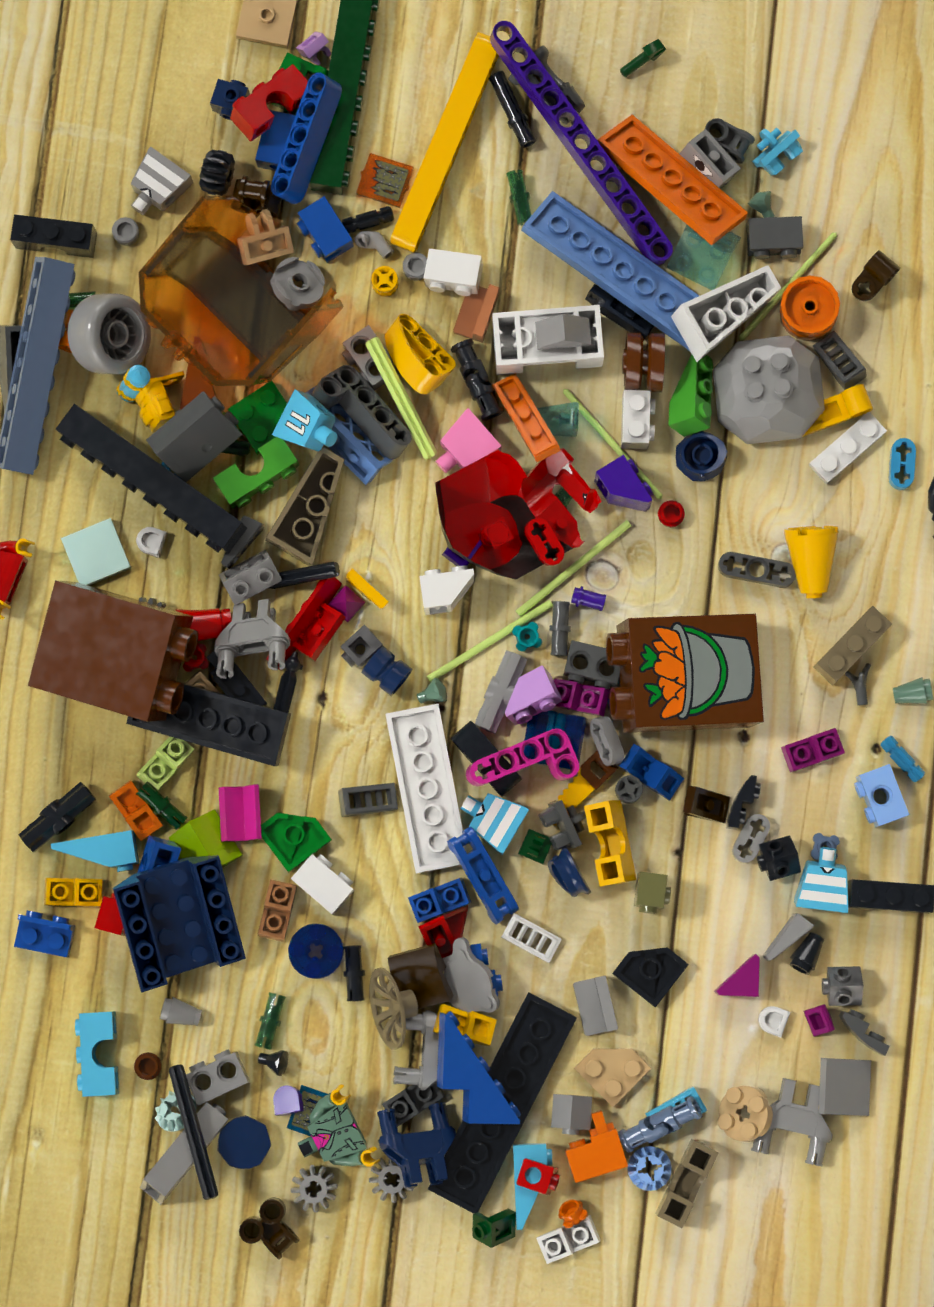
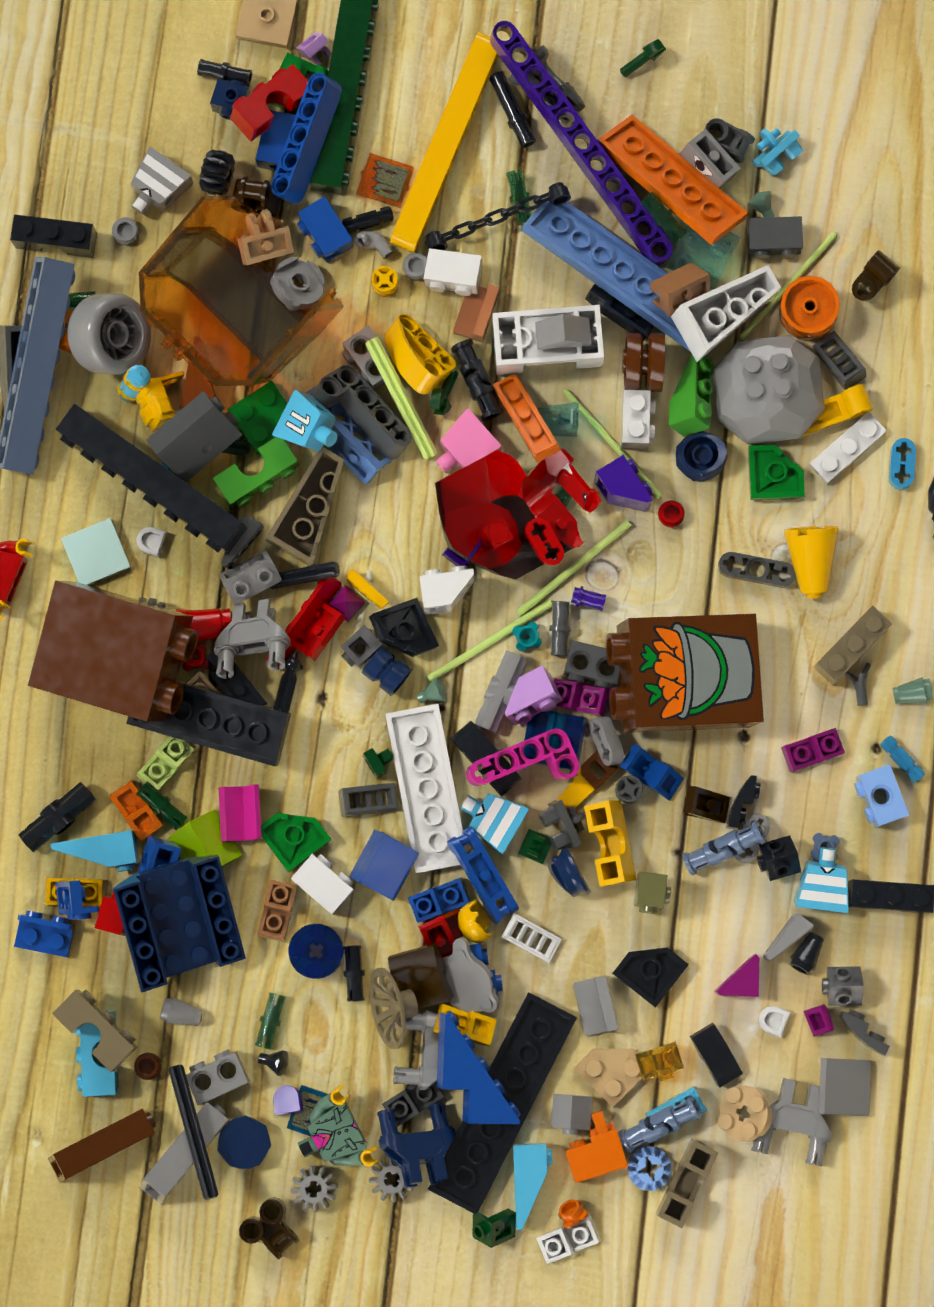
light aqua gear [155,1091,197,1132] -> none
red bracket [516,1158,560,1195] -> none
none -> reddish brown slope [48,1108,156,1183]
none -> dark tan arch [52,990,138,1072]
none -> blue bracket [55,881,99,920]
none -> black pin [197,59,252,87]
none -> blue slope [349,829,420,901]
none -> dark green tile [362,748,394,779]
none -> black plate [369,598,439,657]
none -> black piece [424,182,571,252]
none -> dark green bar [430,369,458,415]
none -> yellow hair [458,899,493,944]
none -> clear yellow brick [635,1041,684,1081]
none -> clear green pin [640,192,687,243]
none -> medium nougat hinge [650,263,710,317]
none -> sand blue piece [682,821,766,875]
none -> black slope [689,1022,743,1088]
none -> green plate [748,445,805,500]

